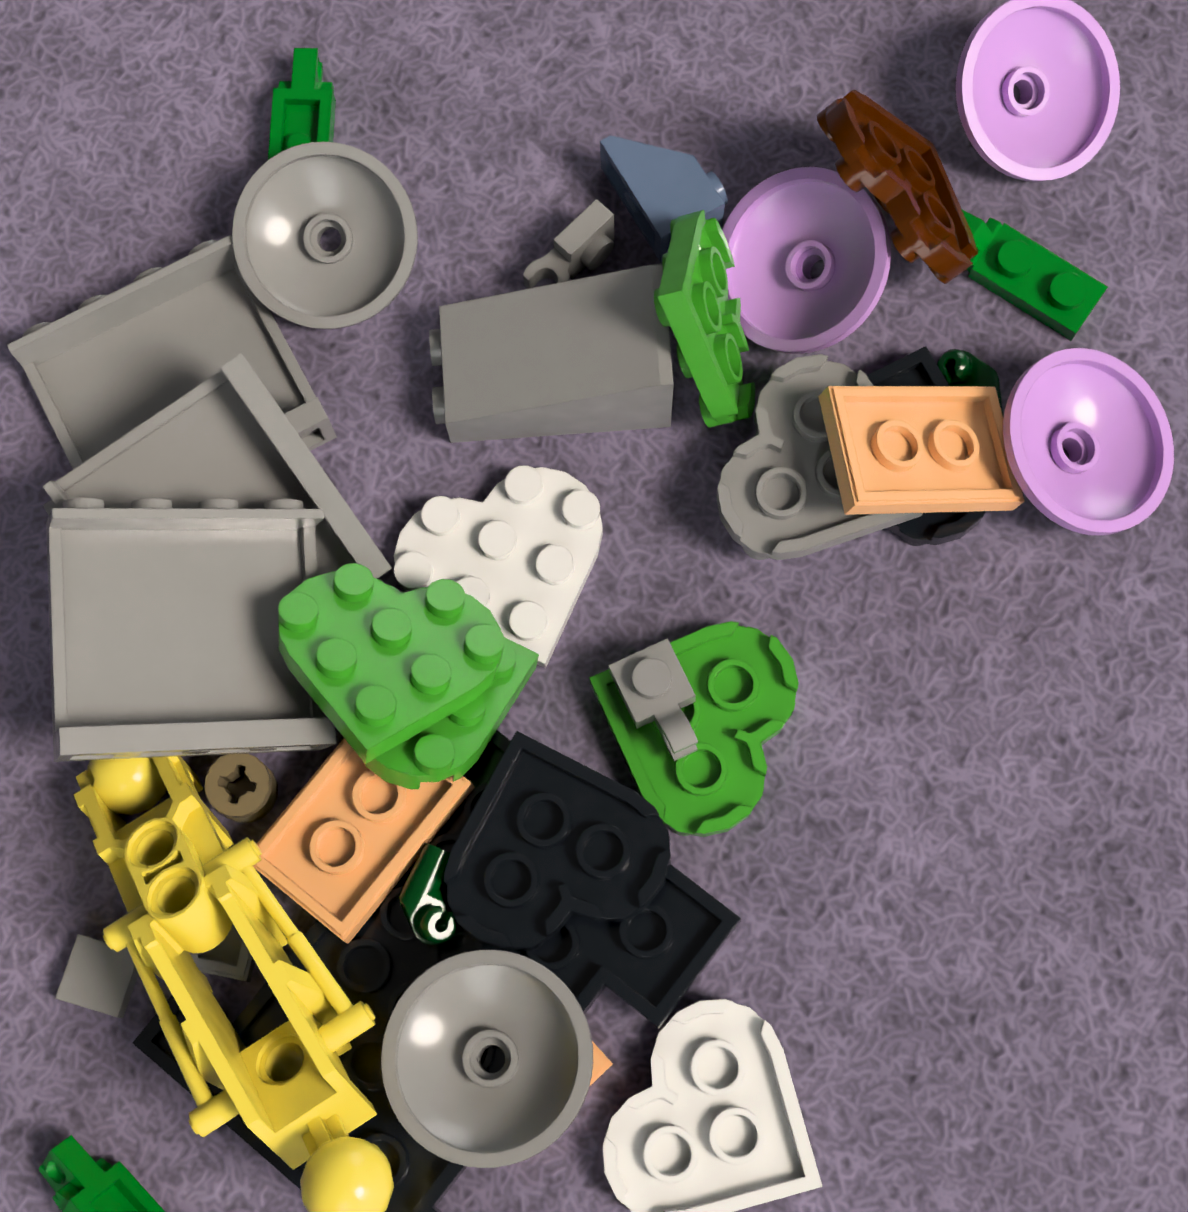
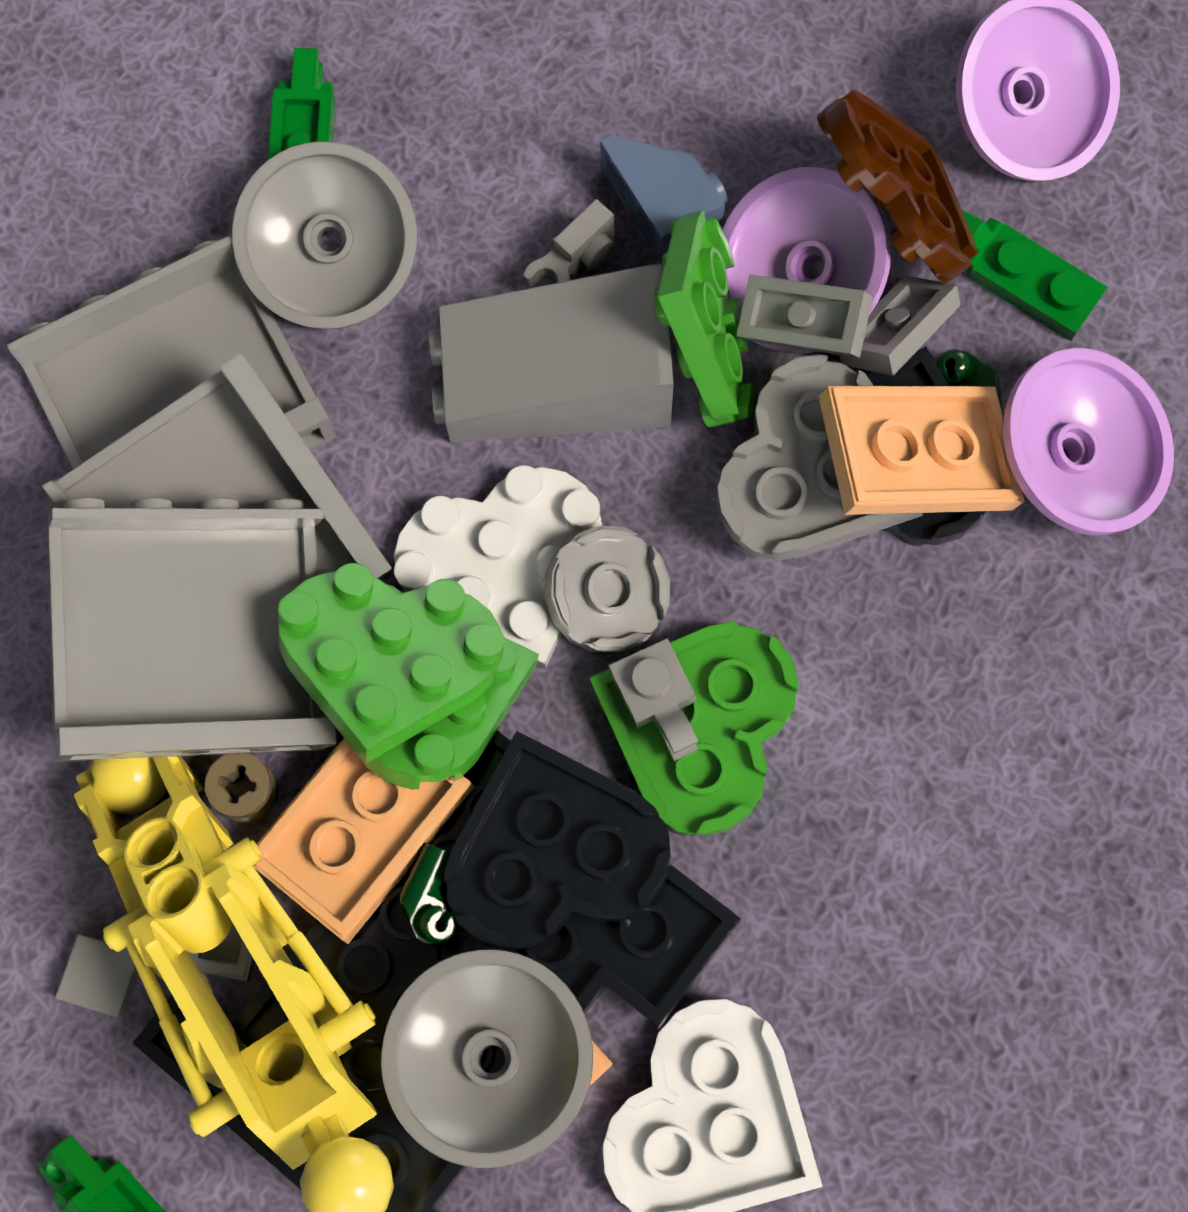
none -> light grey tile [544,525,670,653]
none -> light grey plate [736,274,873,358]
none -> light grey plate [839,275,961,376]

